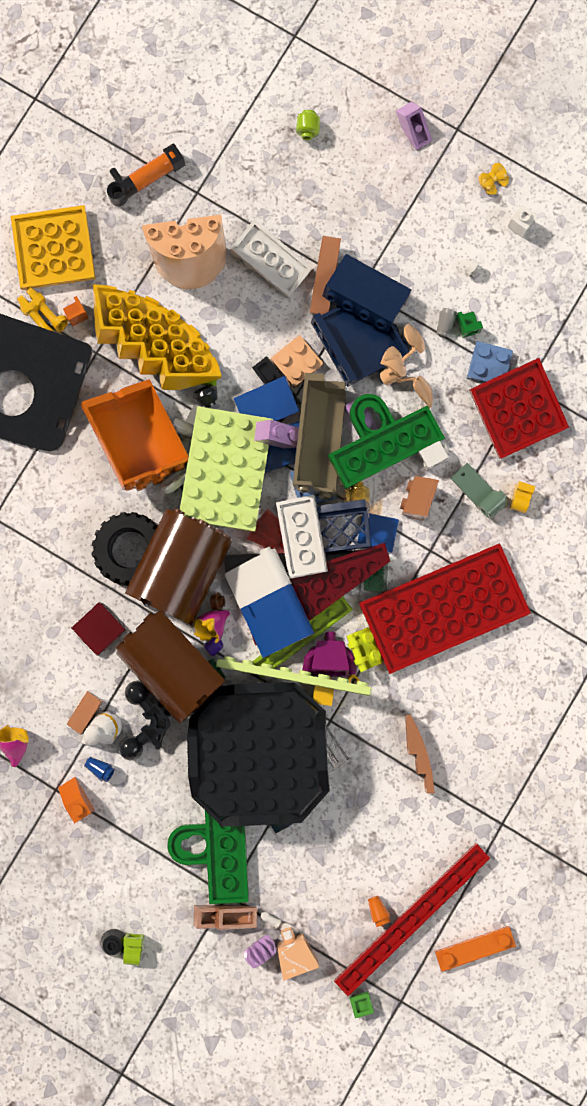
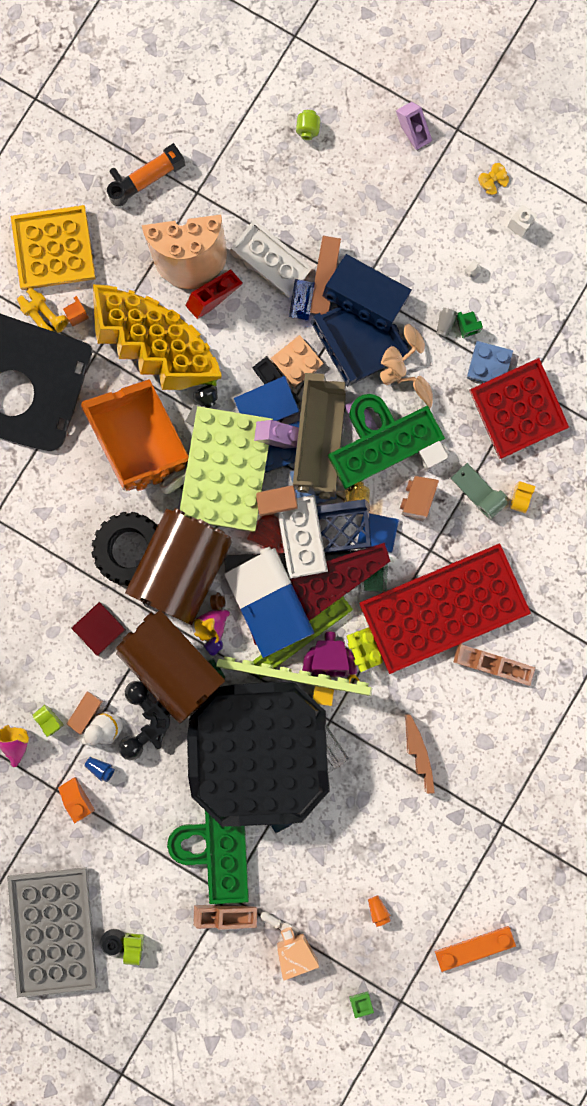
light grey cone [173,418,194,439] -> none
lavender gear [243,935,277,968] -> none
red plate [334,843,490,996] -> none
none -> light grey plate [7,867,97,998]
none -> lime leg [32,705,64,737]
none -> red slope [185,269,243,319]
none -> nougat slope [256,485,298,516]
none -> clear blue plate [289,279,315,320]
none -> nougat slope [453,644,535,686]

